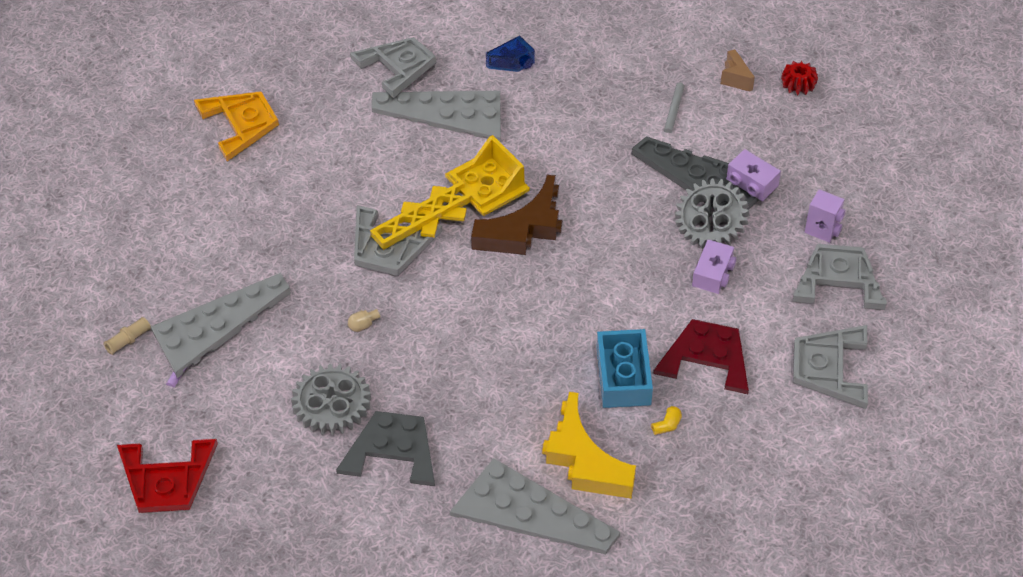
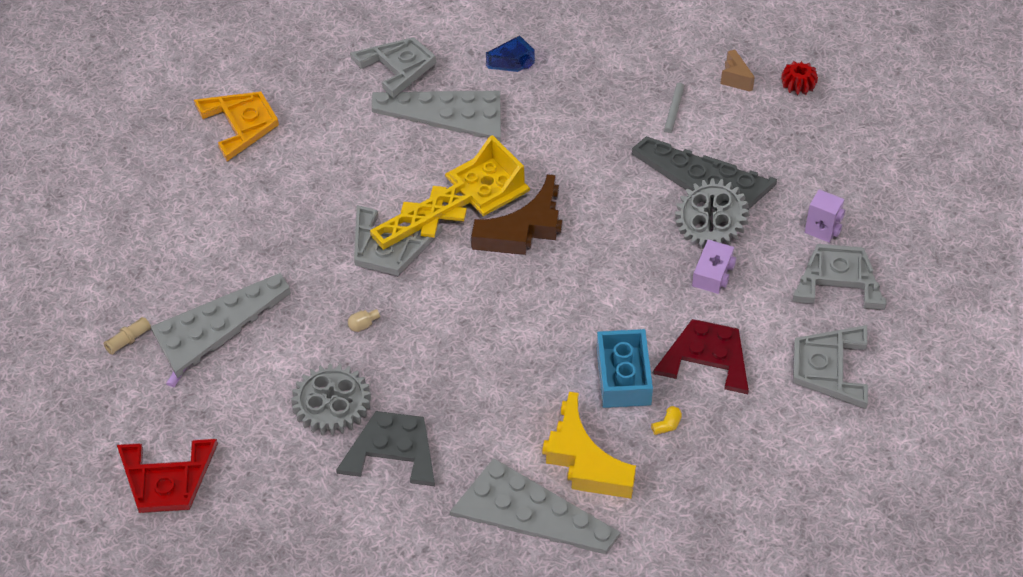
lavender brick [726,149,781,201] -> none

